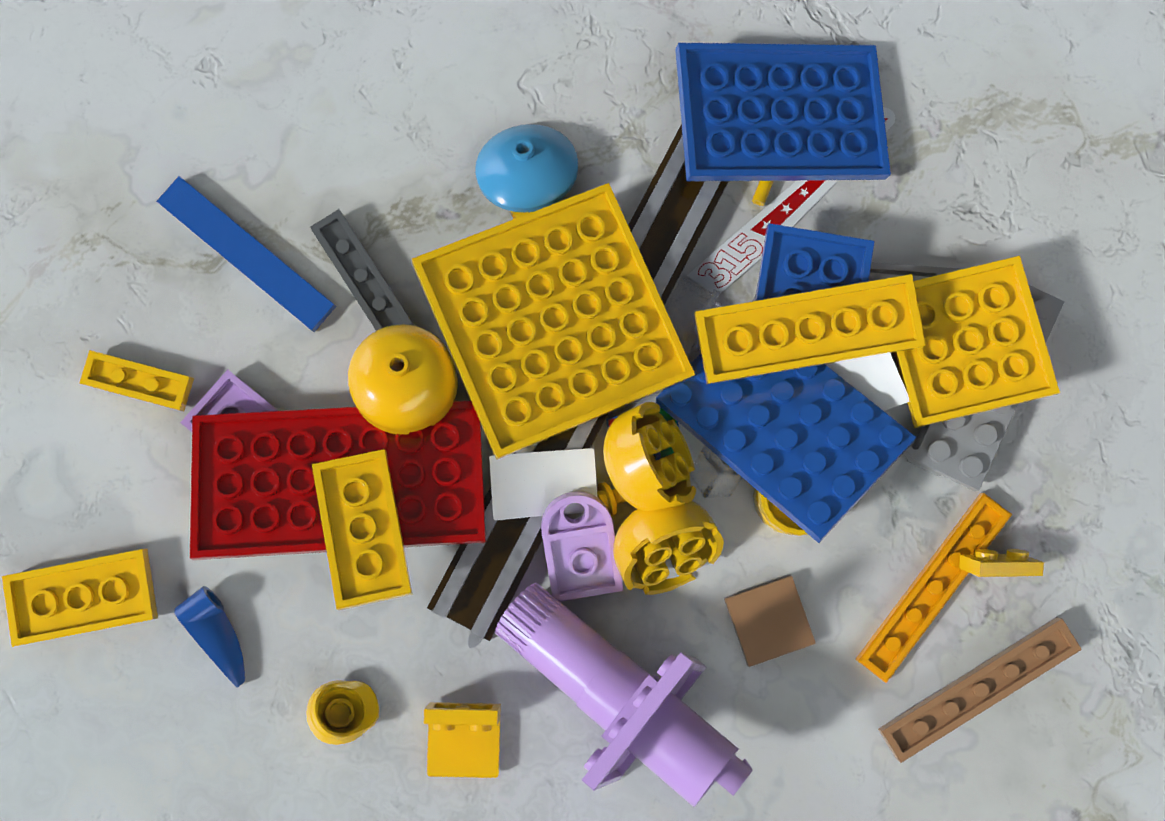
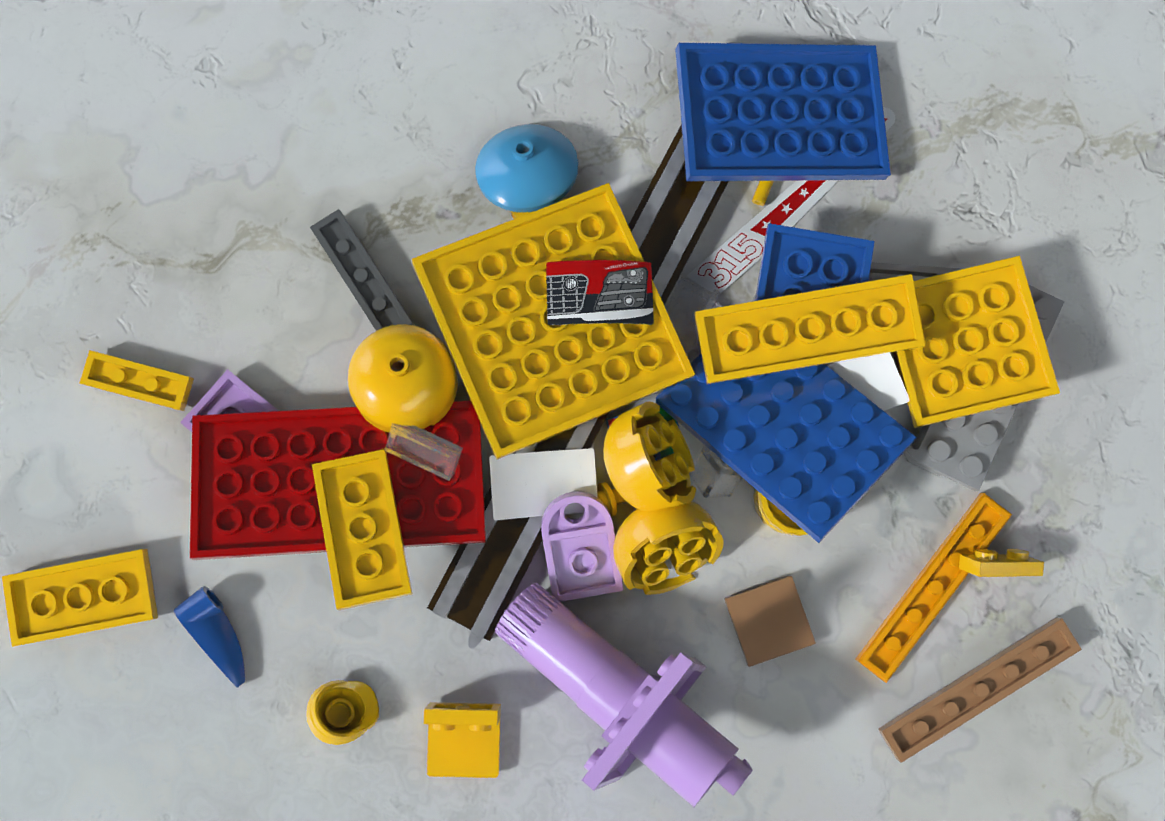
blue tile [156,176,337,332] -> none
none -> clear tile [385,423,463,481]
none -> sticker [546,260,654,325]

